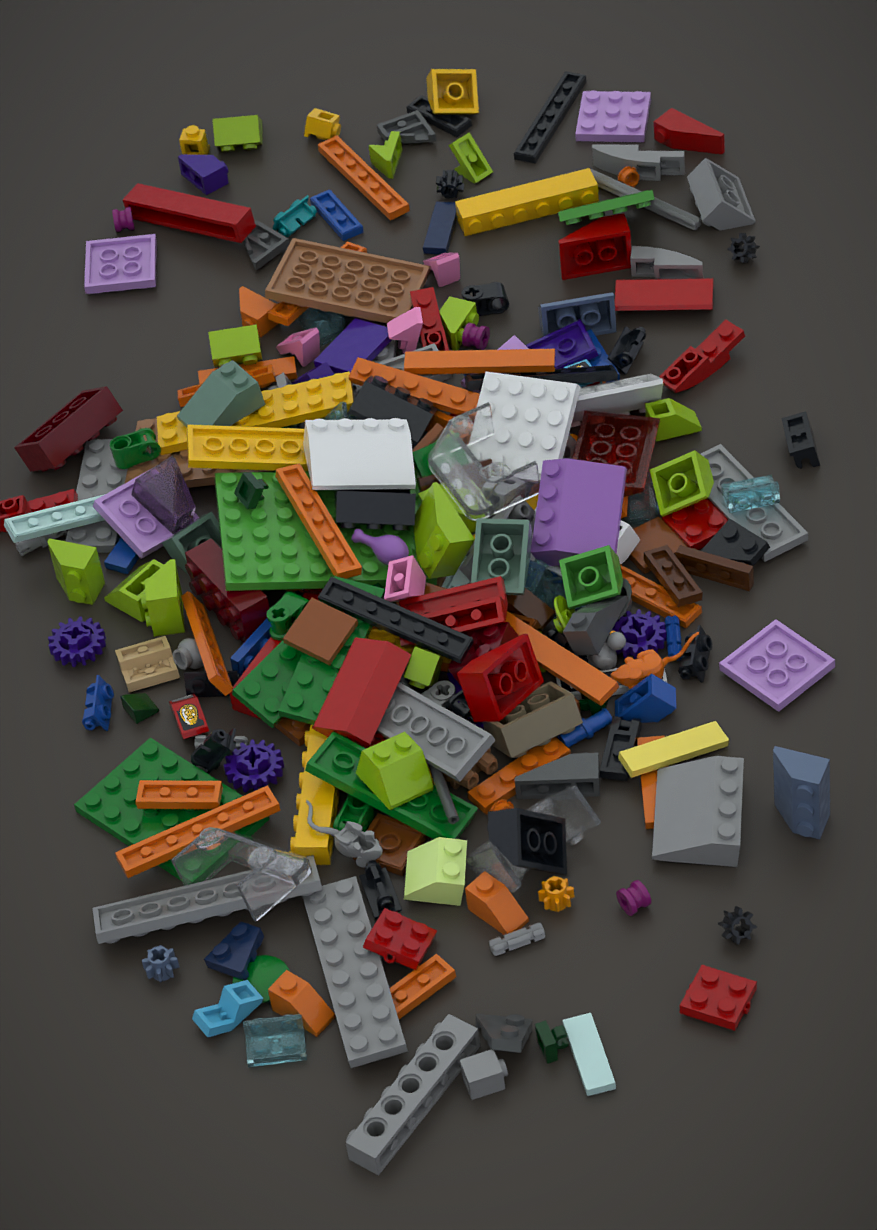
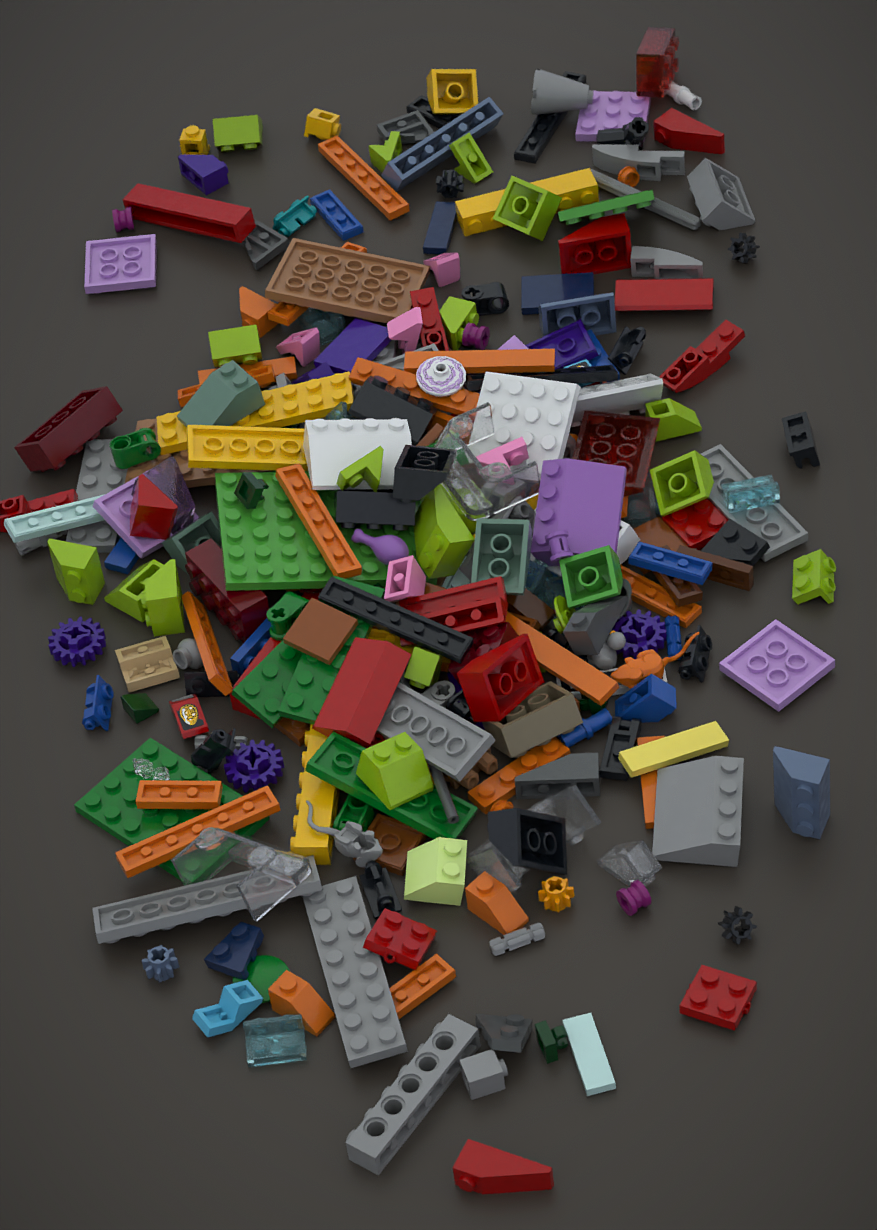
none -> red slope [130,474,178,540]
none -> clear piece [132,758,170,781]
none -> lime slope [336,446,384,492]
none -> sand blue brick [381,96,504,192]
none -> black slope [393,445,457,503]
none -> dish [416,356,466,397]
none -> red slope [453,1139,554,1194]
none -> bright pink slope [475,437,529,483]
none -> lime slope [493,176,562,241]
none -> dark blue tile [521,272,594,315]
none -> light grey cone [531,69,594,115]
none -> medium lavender bush [545,530,574,564]
none -> clear slope [596,840,662,887]
none -> black piece [597,117,649,151]
none -> blue tile [629,542,713,585]
none -> clear red brick [636,27,679,98]
none -> white pin [662,80,702,110]
none -> lime bracket [792,549,836,605]

